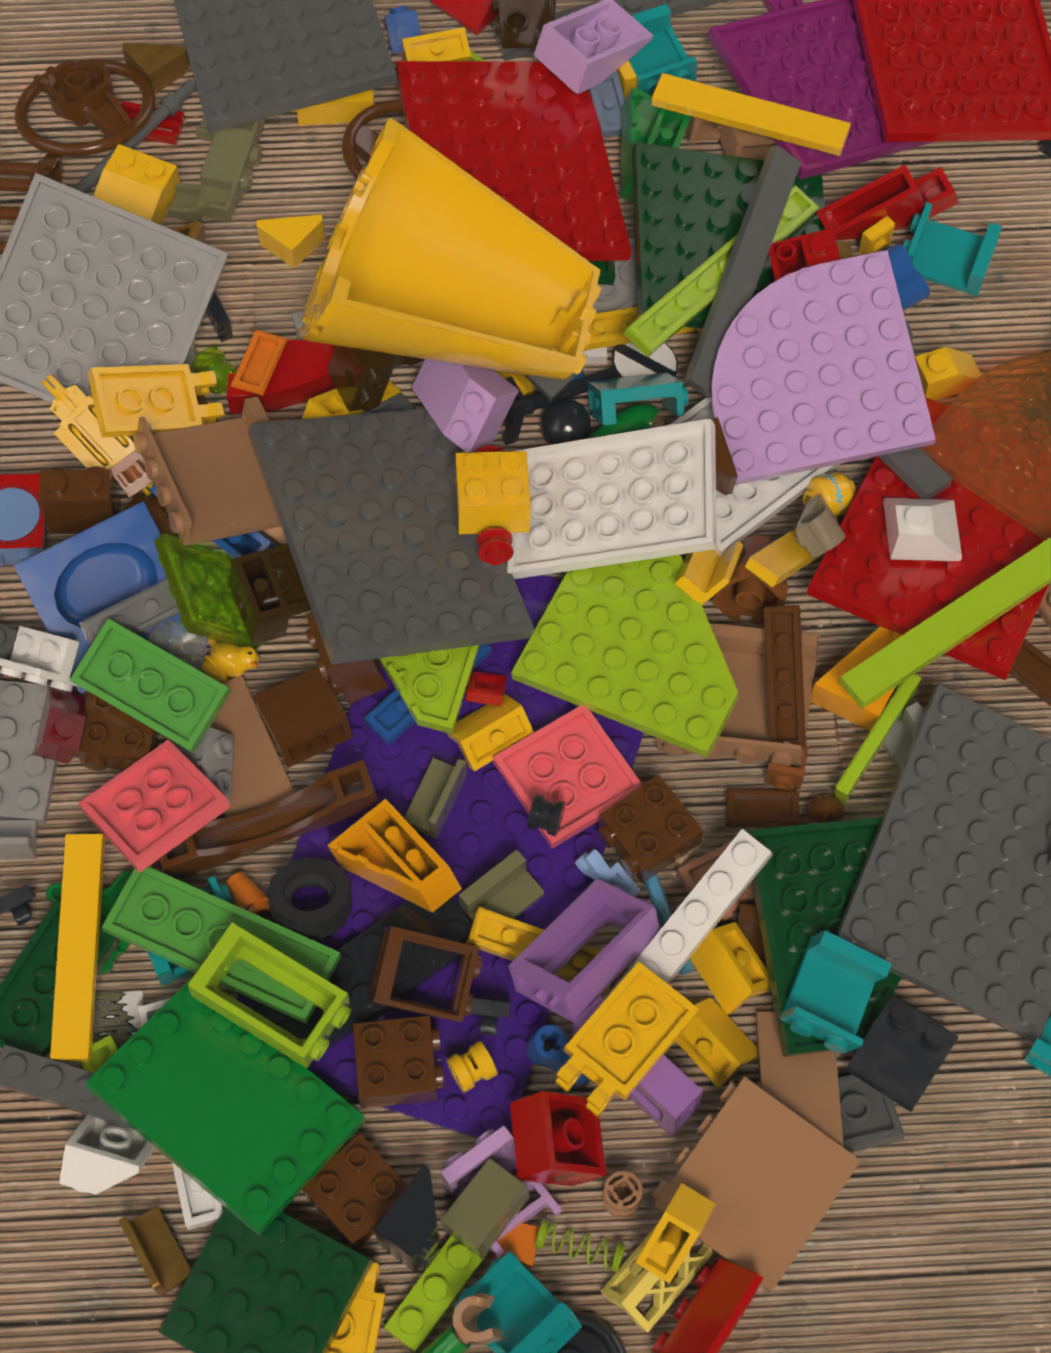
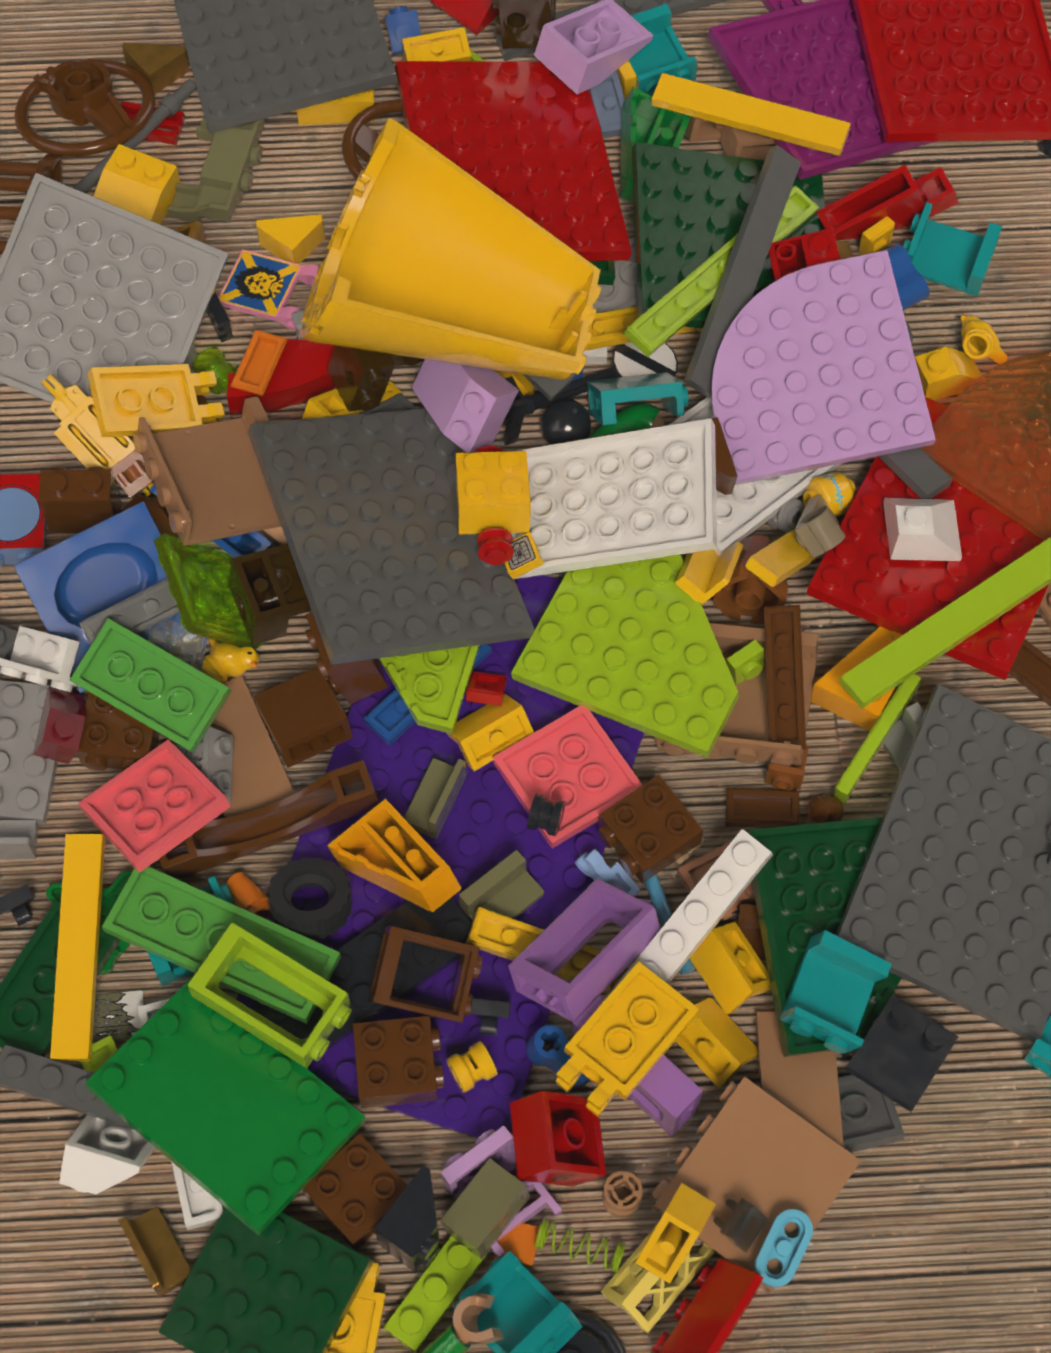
none -> flag [218,249,319,330]
none -> tile [505,532,544,579]
none -> clear smoke tile [713,1198,768,1253]
none -> lime plate [726,639,765,685]
none -> medium azure plate [754,1209,813,1288]
none -> light grey plate [767,499,805,533]
none -> yellow animal [960,314,1008,365]

